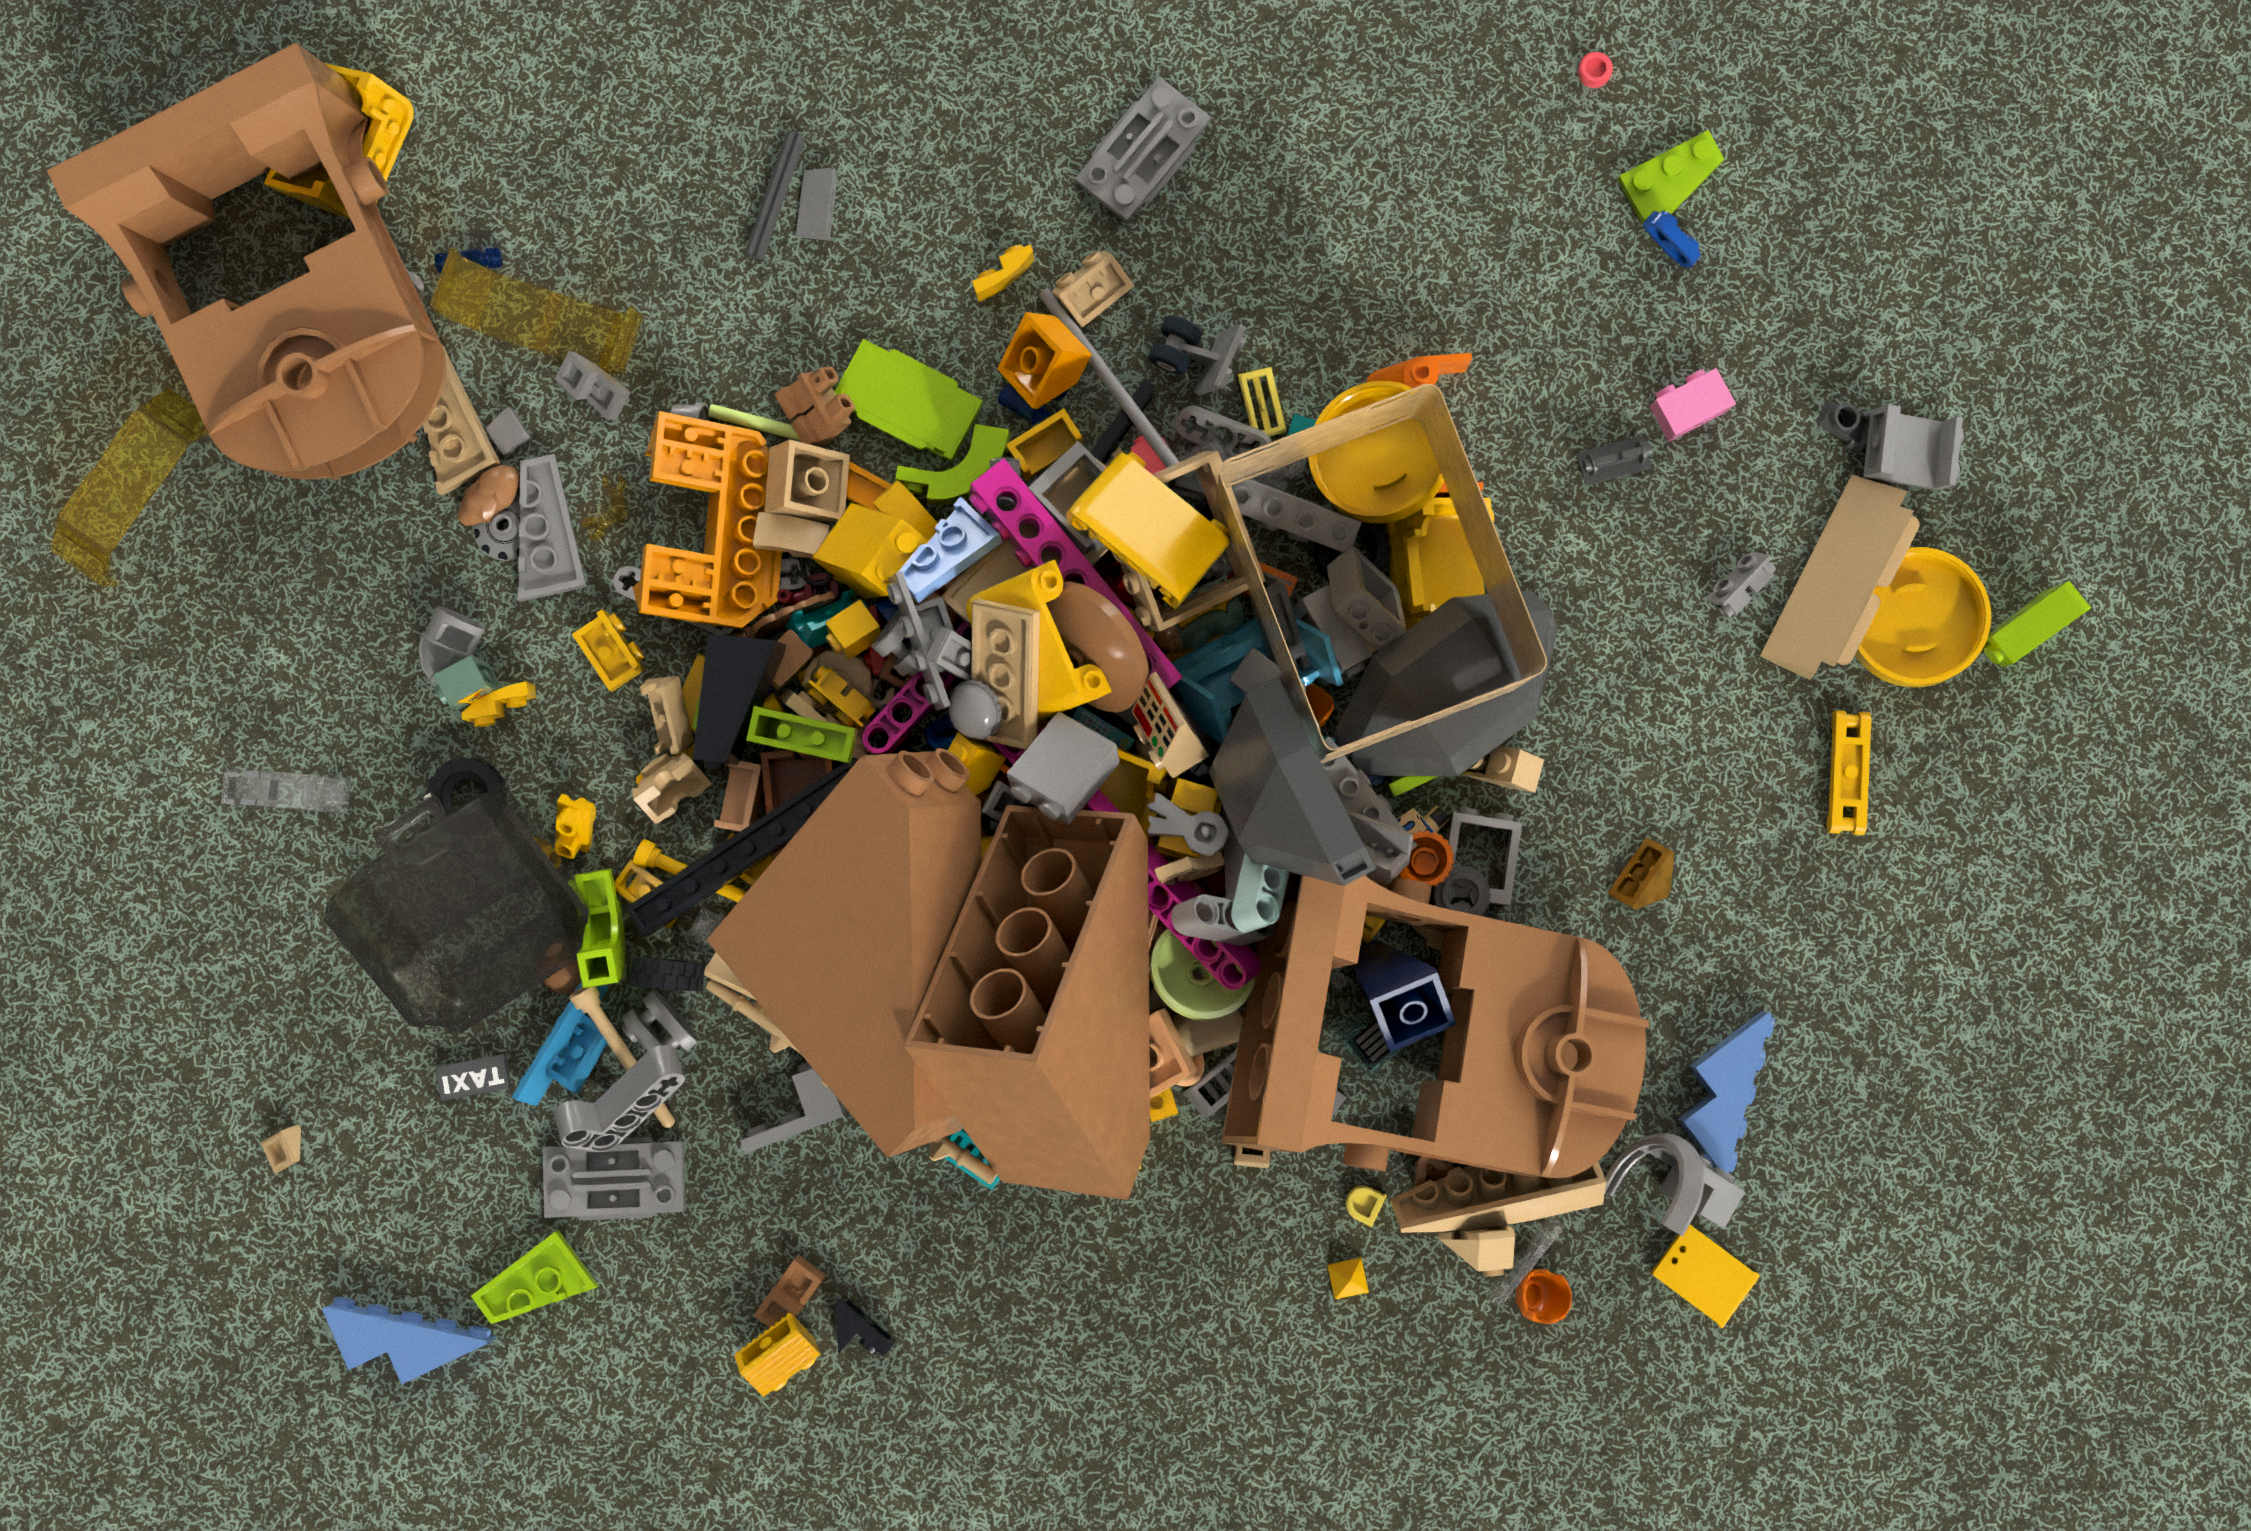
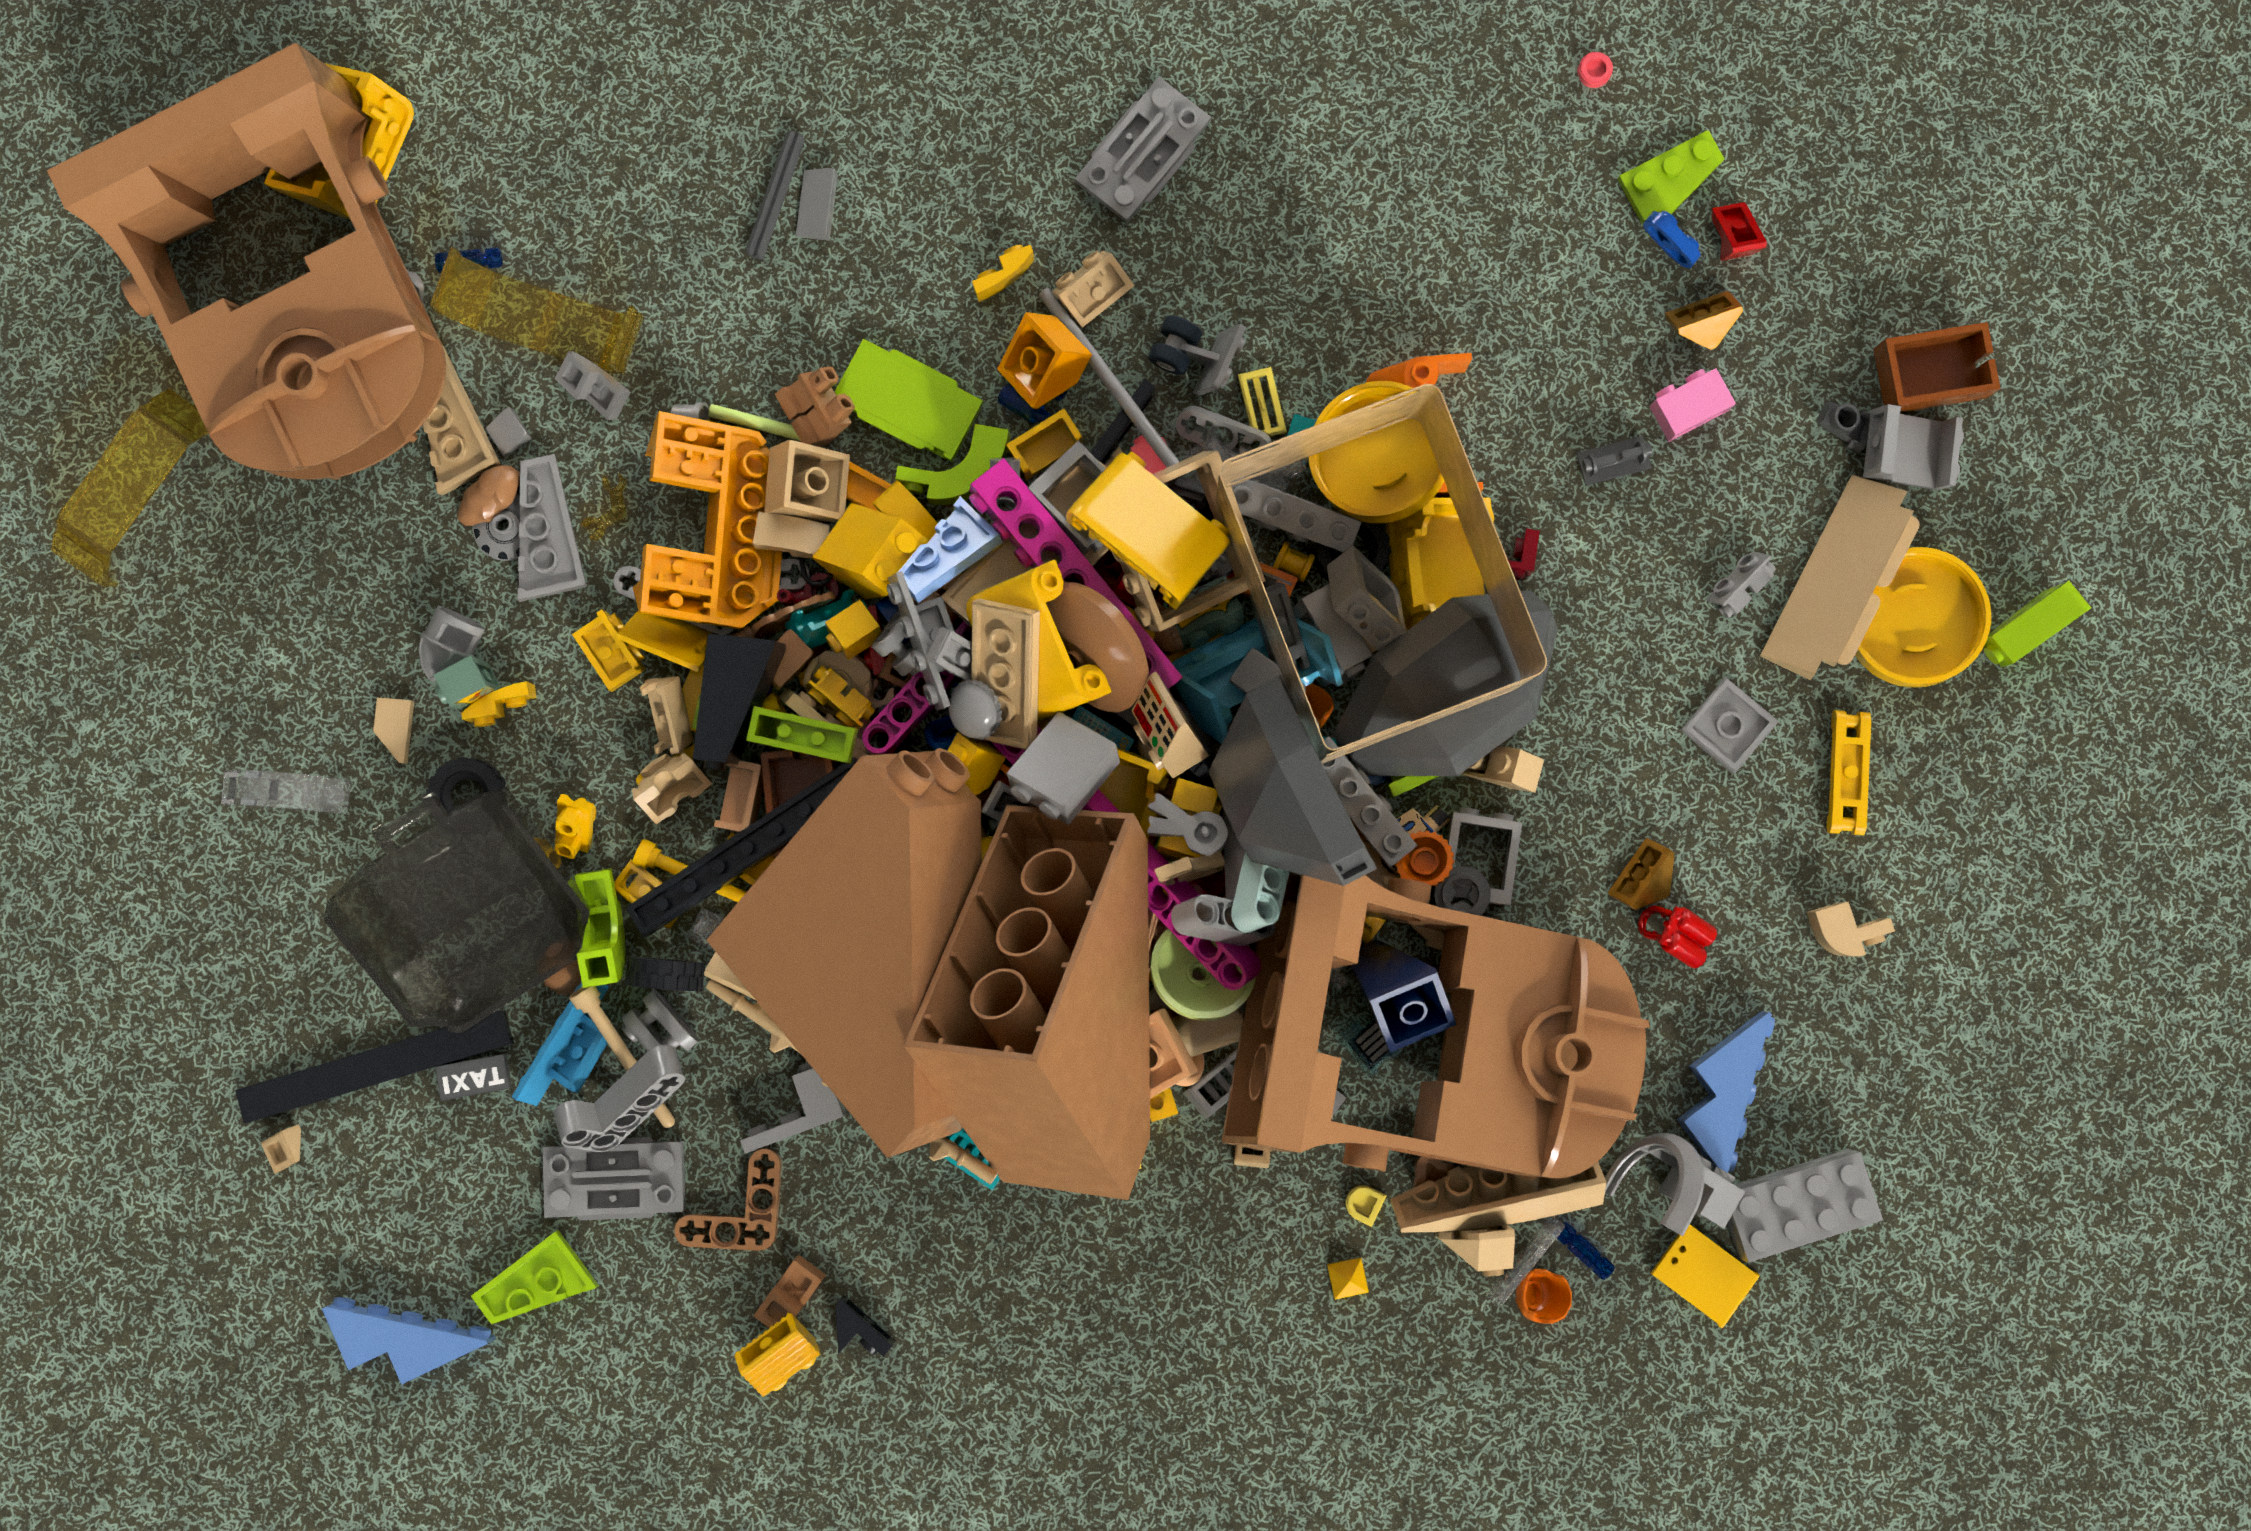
light grey bracket [1348,812,1413,883] -> none
none -> black tile [235,1010,514,1123]
none -> tan tile [373,697,414,764]
none -> yellow container [615,611,713,672]
none -> medium nougat beam [674,1147,782,1251]
none -> yellow bush [1273,541,1315,583]
none -> dark red bracket [1508,528,1540,580]
none -> clear blue axle [1553,1222,1615,1280]
none -> red piece [1638,906,1717,969]
none -> pearl gold slope [1665,290,1743,350]
none -> light grey tile [1680,677,1779,774]
none -> red slope [1711,202,1767,261]
none -> light grey brick [1727,1149,1883,1263]
none -> tan brick [1806,901,1895,957]
none -> dark orange piece [1873,322,2001,413]

